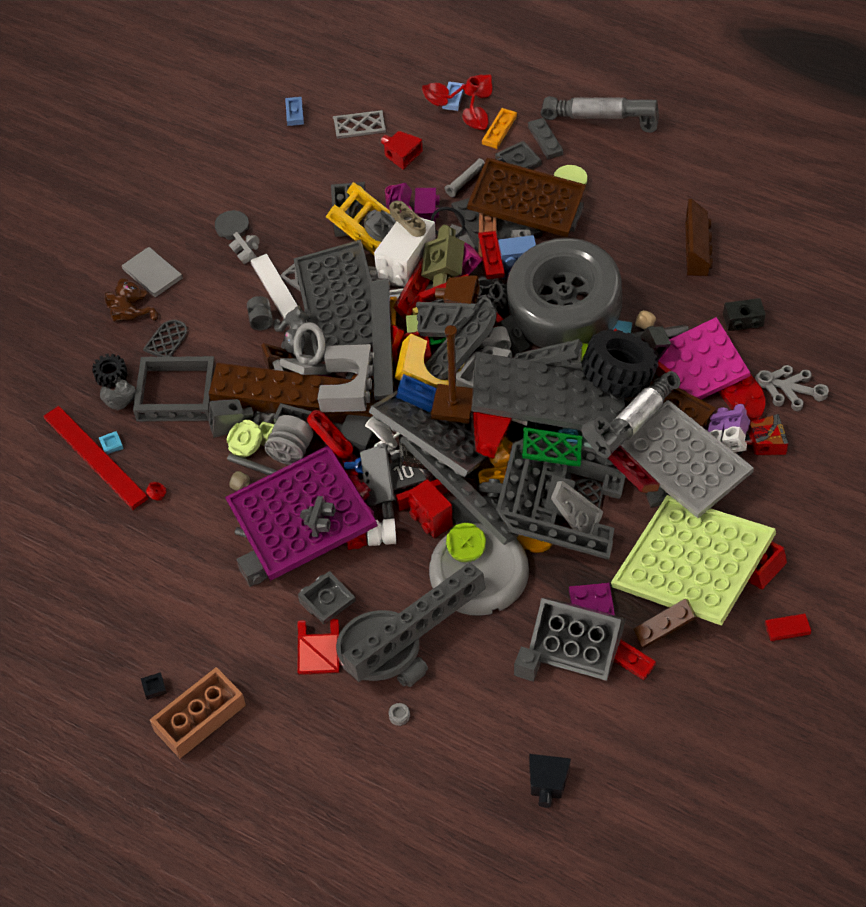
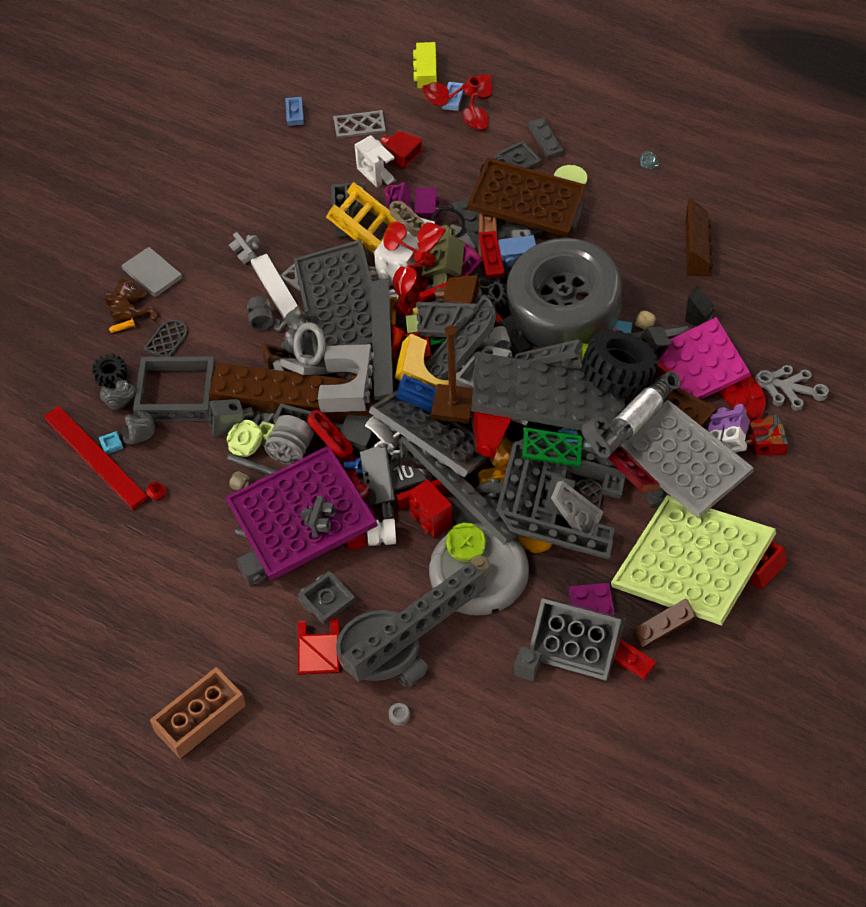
black plate [141,672,167,700] -> none
dark grey tile [215,210,249,240] -> none
dark grey tile [364,210,396,242] -> none
light grey pin [445,158,485,197] -> none
light orange tile [482,108,517,149] -> none
black torso [529,754,571,808] -> none
piece [541,96,659,133] -> none
pearl dark grey brick [723,298,766,331] -> none
red tile [765,613,811,641] -> none
none -> light orange piece [109,318,136,333]
none -> dark grey hair [121,411,155,445]
none -> white piece [355,135,396,187]
none -> red plant [383,221,446,300]
none -> neon yellow brick [413,42,437,88]
none -> dark tan piece [470,556,490,577]
none -> clear light blue tile [640,151,658,169]
none -> pearl dark grey slope [685,286,715,326]

